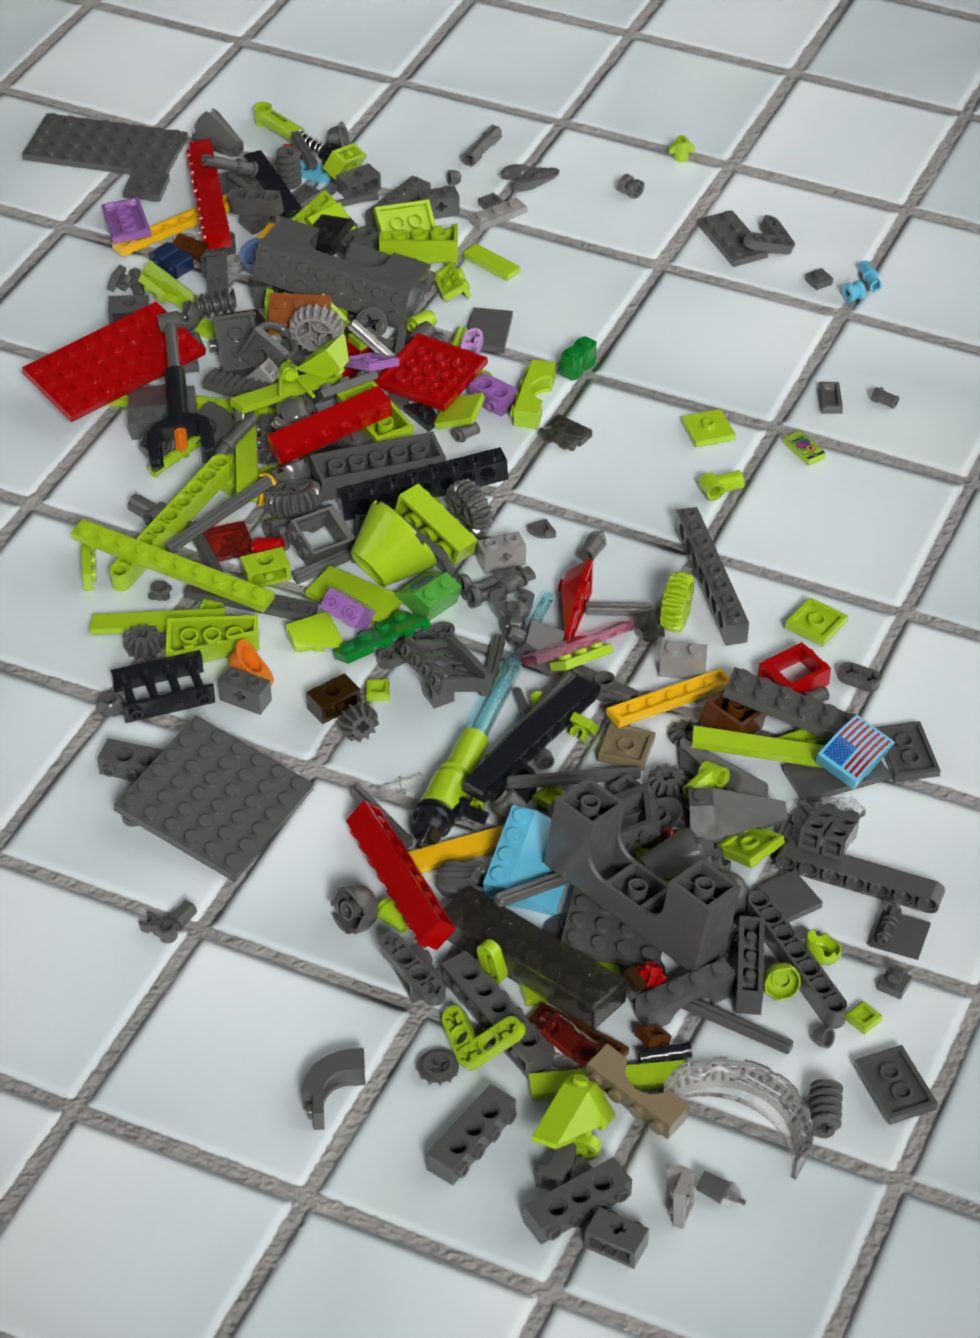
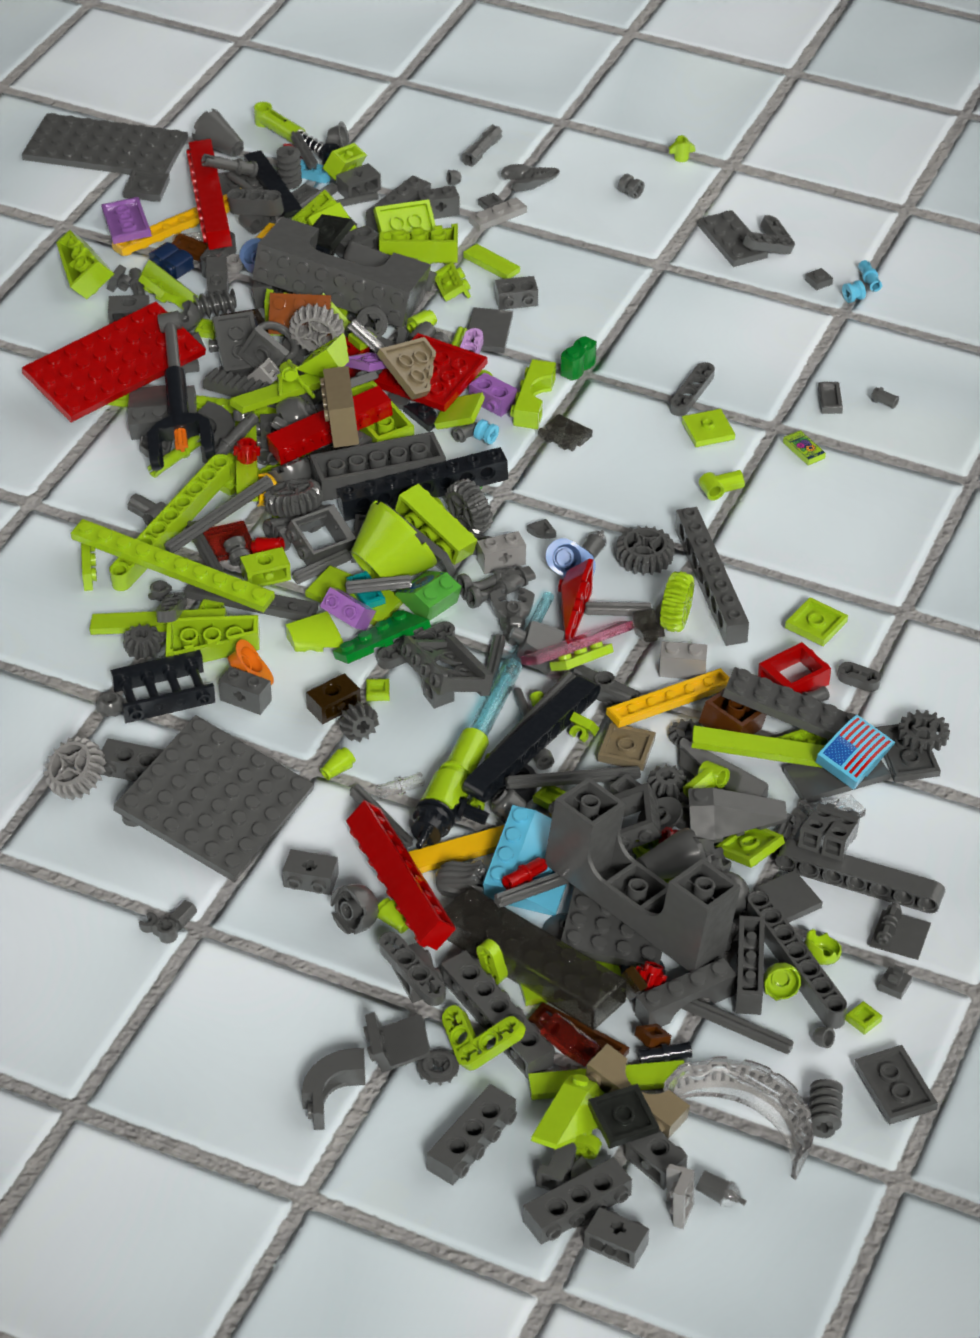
none -> light grey gear [43,736,107,800]
none -> lime wedge [56,230,114,299]
none -> dark grey beam [156,592,187,623]
none -> dark grey wheel [223,536,250,566]
none -> red gear [233,438,260,464]
none -> dark grey brick [283,849,339,895]
none -> dark tan wedge [320,366,359,448]
none -> lime cone [320,747,356,780]
none -> dark grey axle [345,575,412,594]
none -> teal tile [346,571,386,608]
none -> dark grey bracket [363,1012,431,1073]
none -> dark tan plate [377,337,436,400]
none -> medium azure wheel [474,419,499,445]
none -> dark grey brick [495,276,538,310]
none -> red axle [502,858,548,889]
none -> medium blue piece [546,538,596,578]
none -> pearl dark grey plate [588,1084,659,1149]
none -> dark grey gear [615,525,675,576]
none -> dark grey brick [625,1130,688,1190]
none -> dark grey beam [670,362,715,416]
none -> dark grey gear [898,710,950,753]

